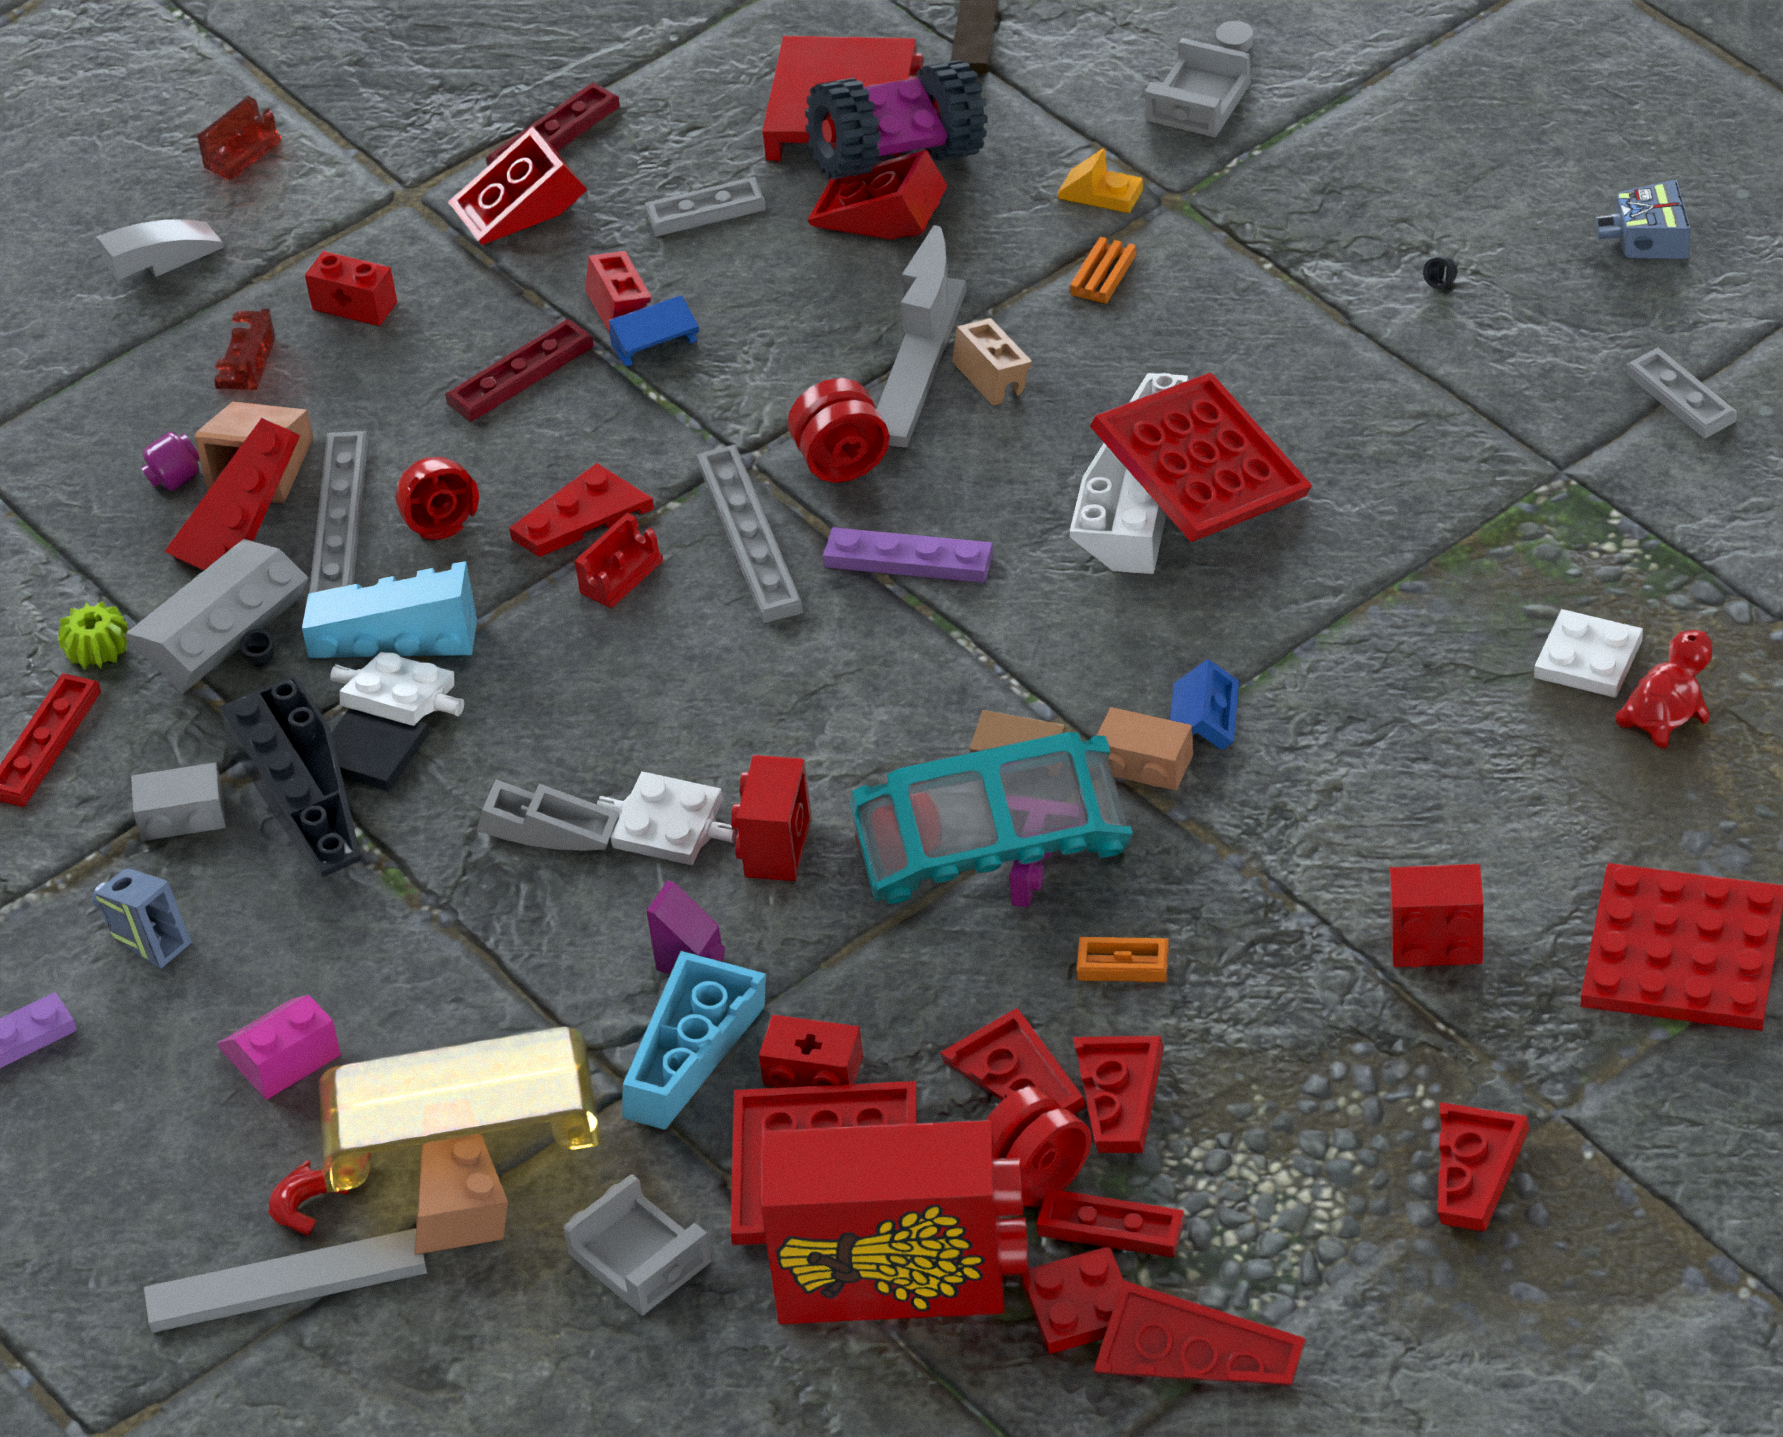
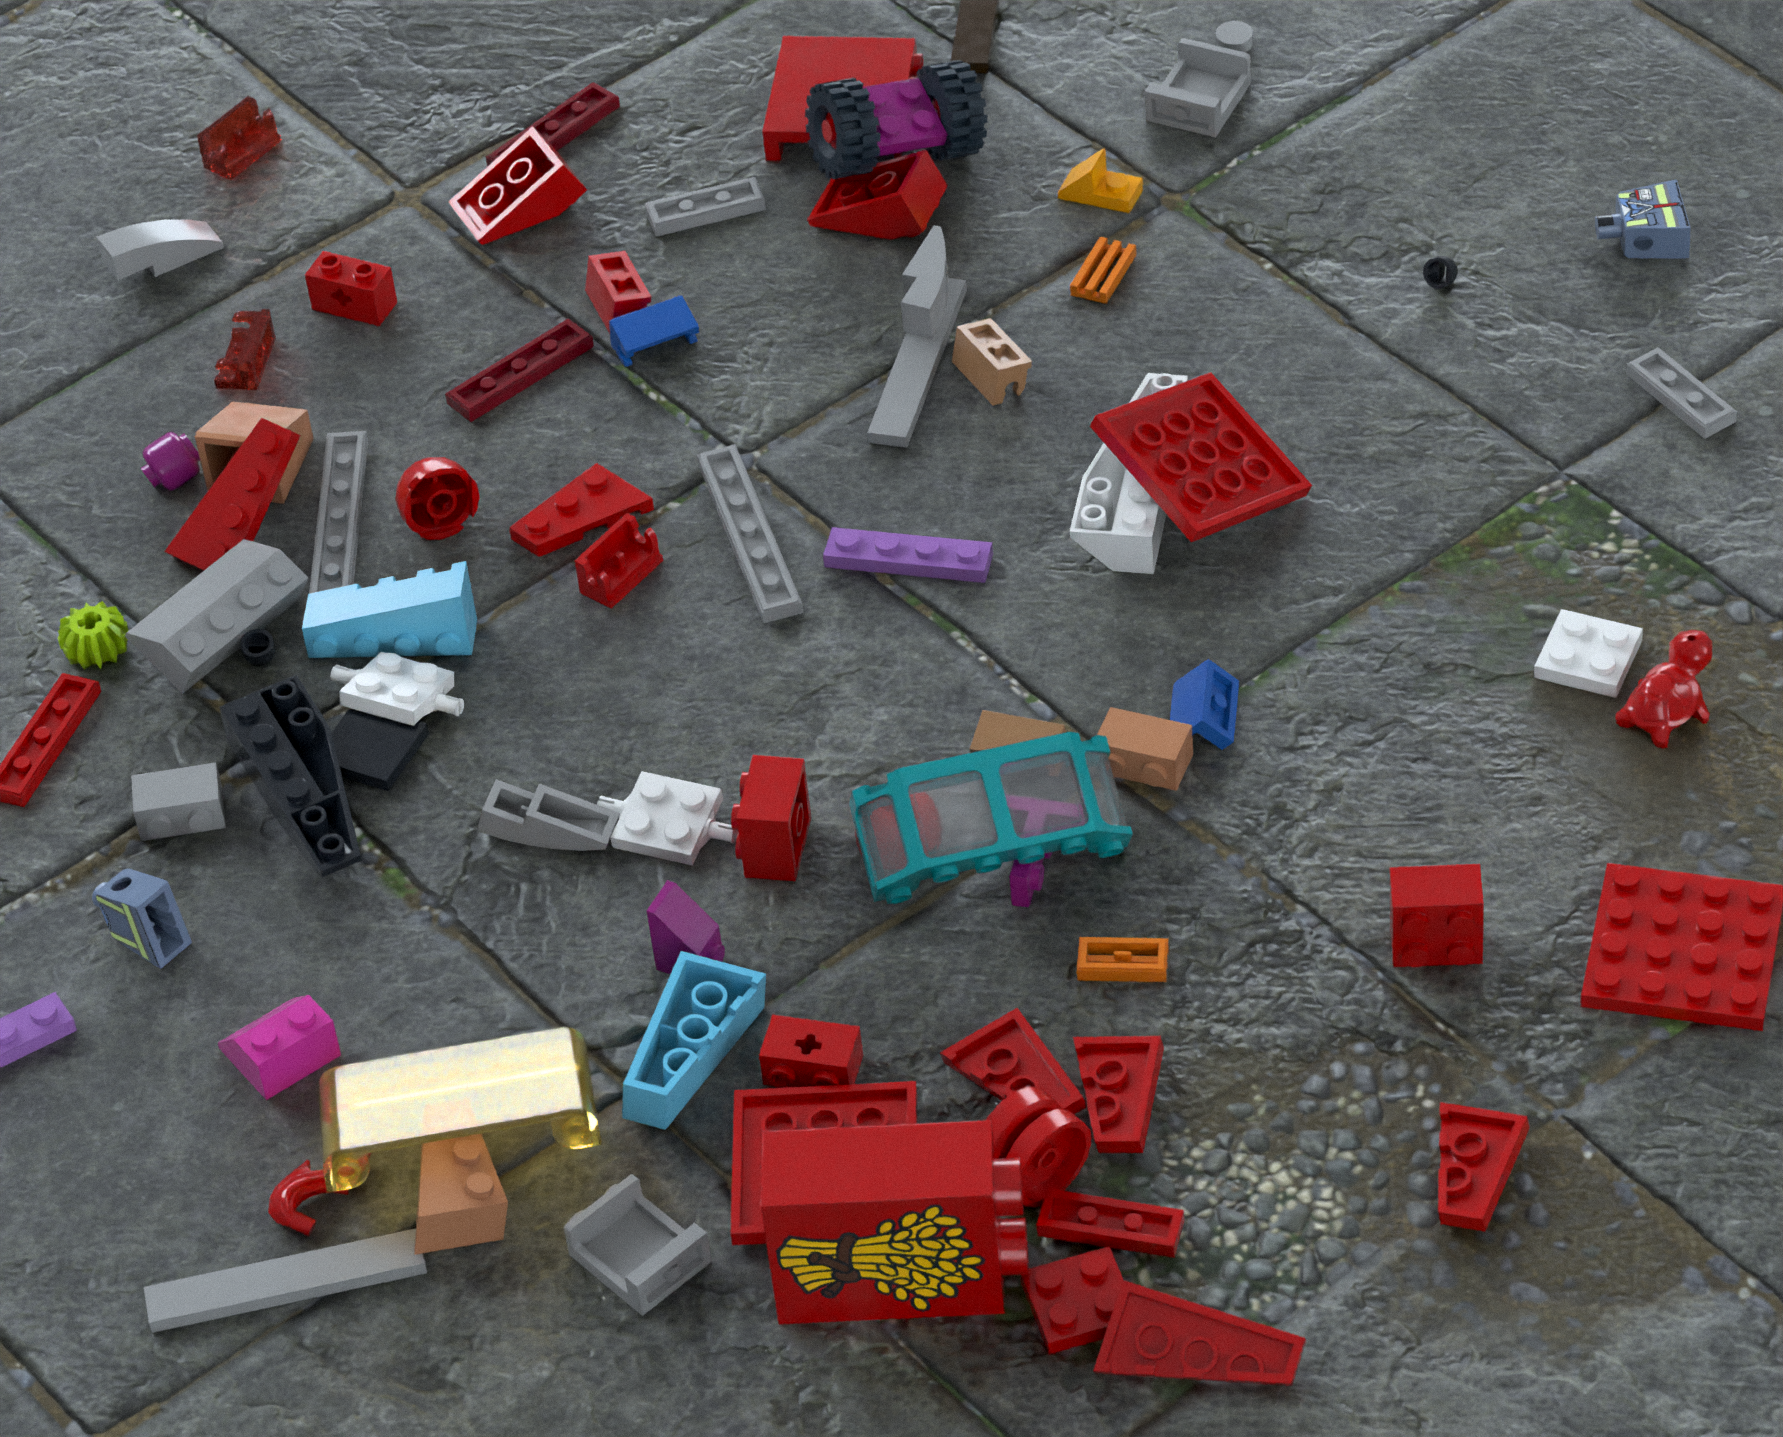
red wheel [787,378,890,483] -> none

